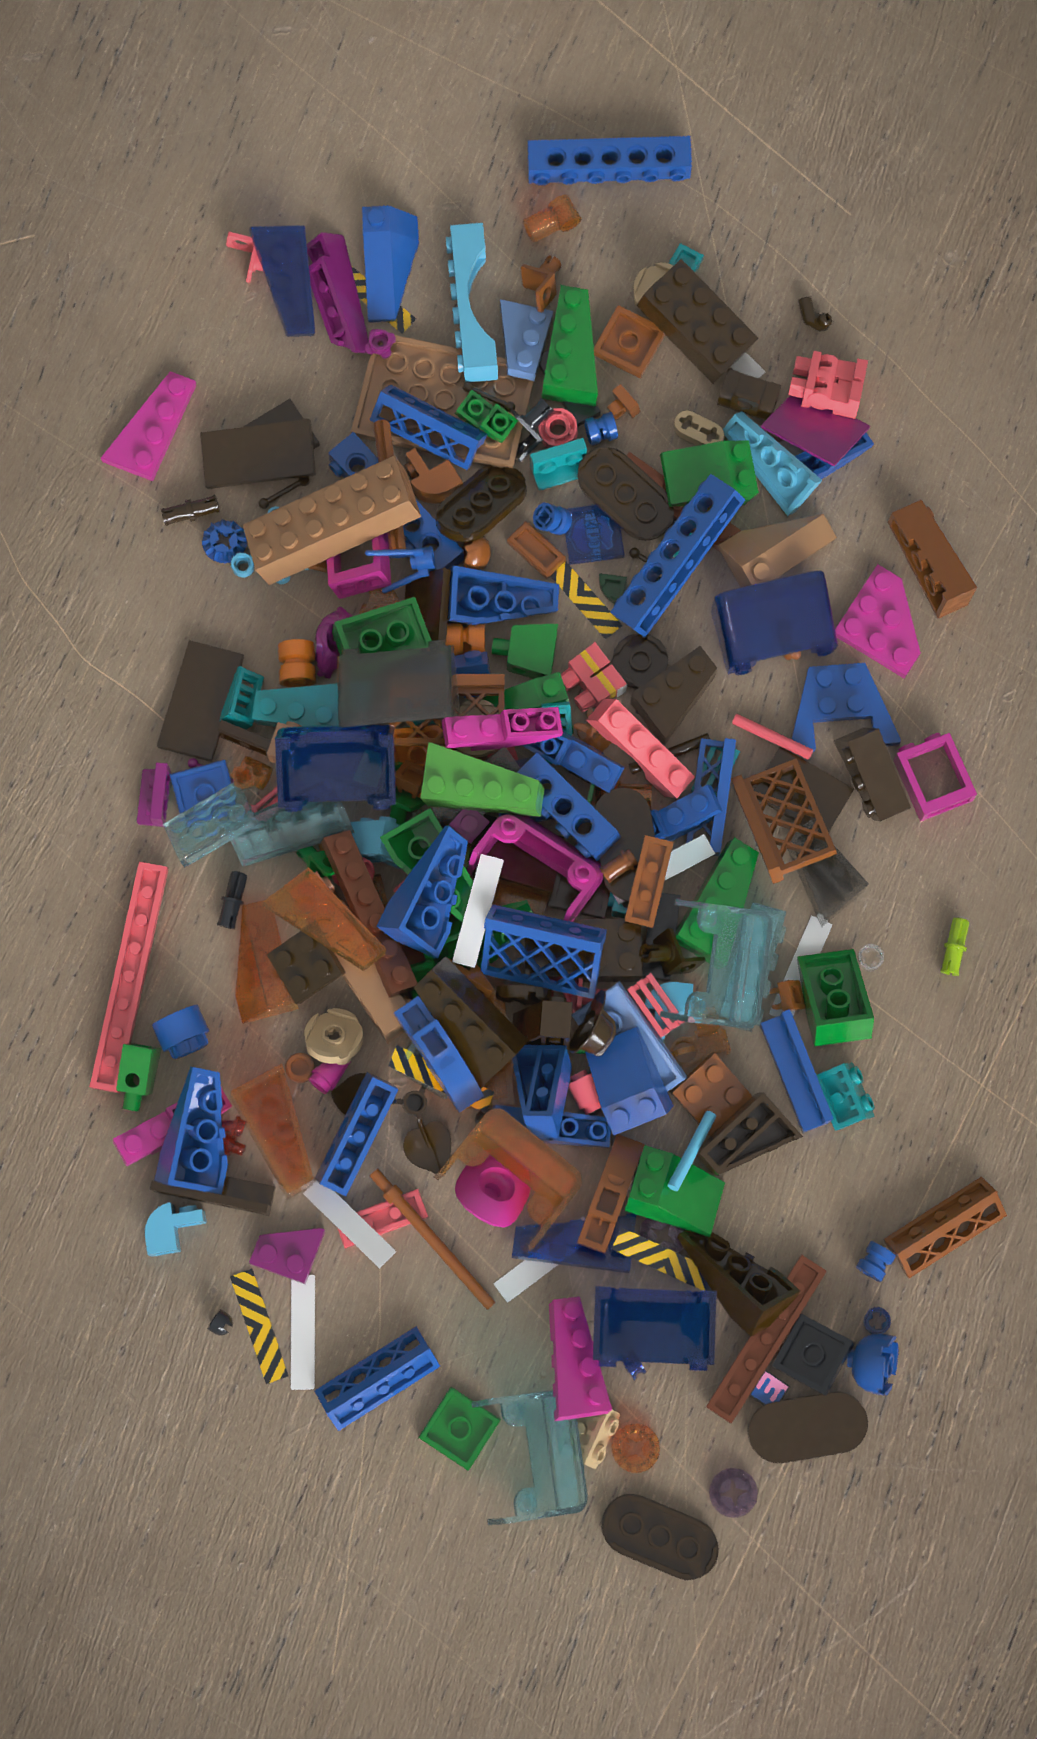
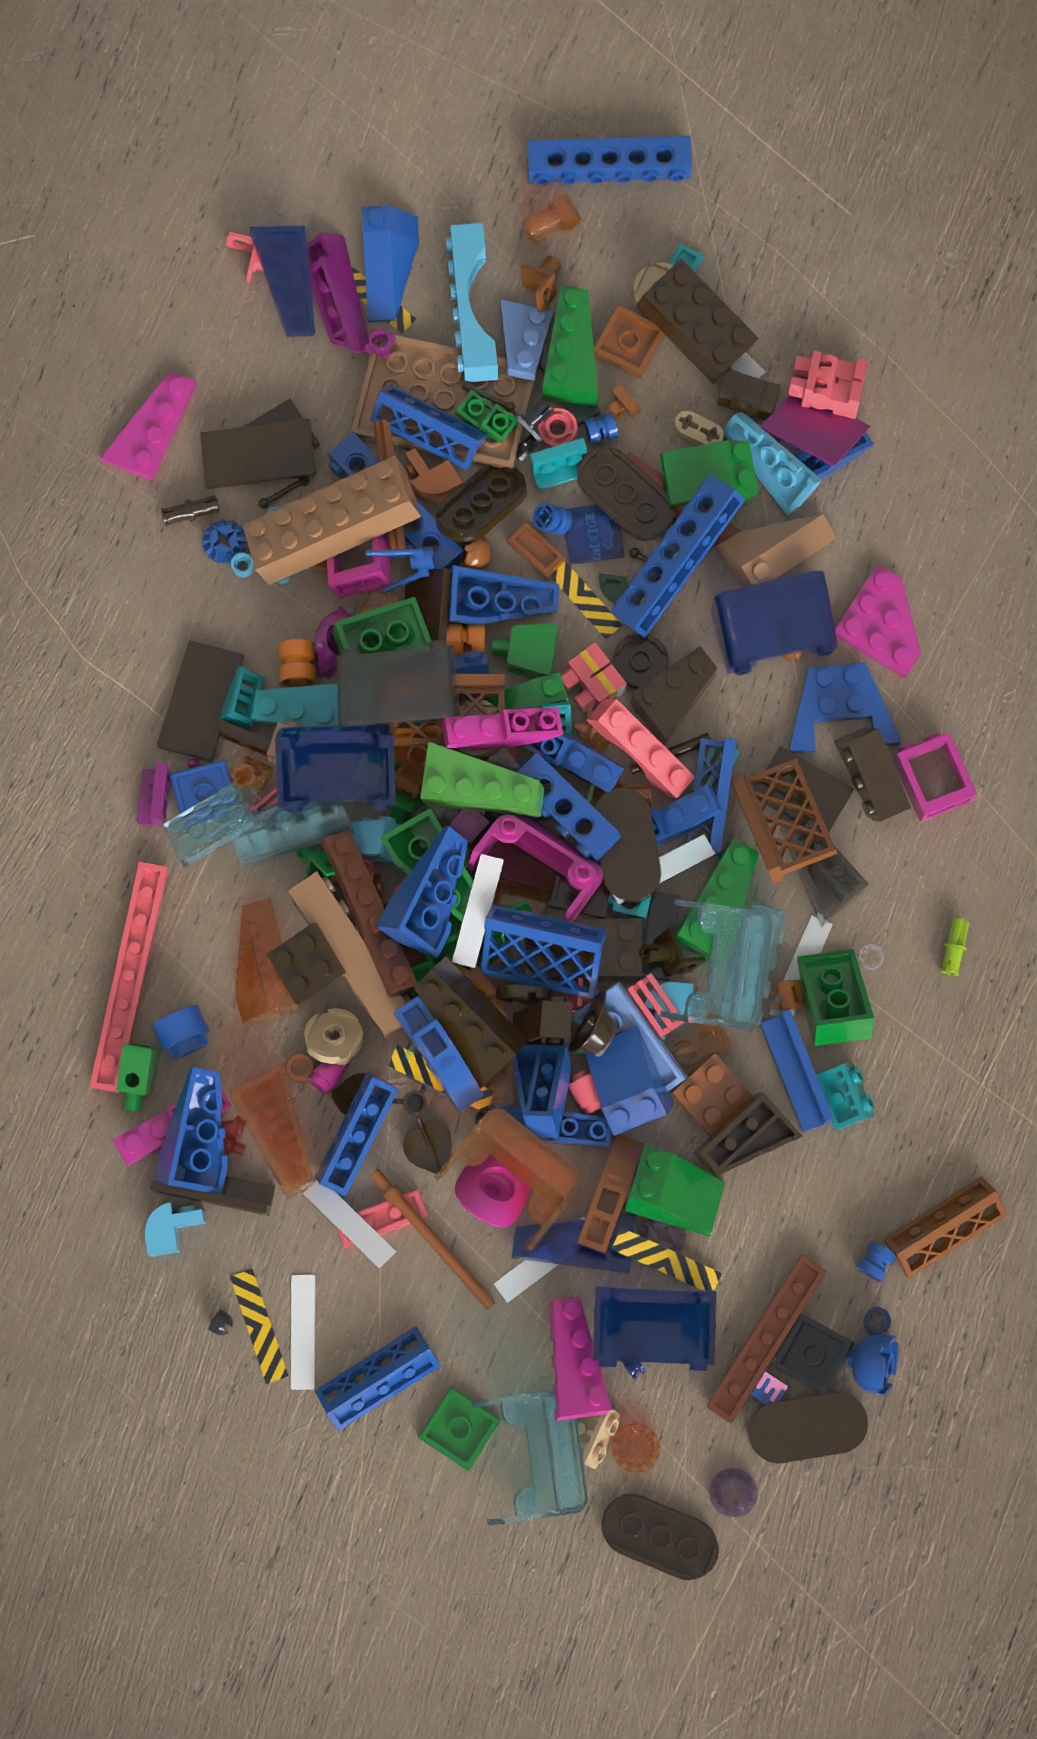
black axle [217,871,247,930] -> none
magenta wing [249,1228,326,1284] -> none
clear orange wing [263,867,386,971] -> none
dark orange pin [599,849,638,883] -> none
dark orange container [624,835,674,928] -> none
medium azure bar [667,1111,716,1191] -> none
dark brown wedge [677,1230,801,1336] -> none
coral bar [732,714,813,759] -> none
dark brown arm [798,297,832,331] -> none
dark orange wedge [888,499,977,619] -> none

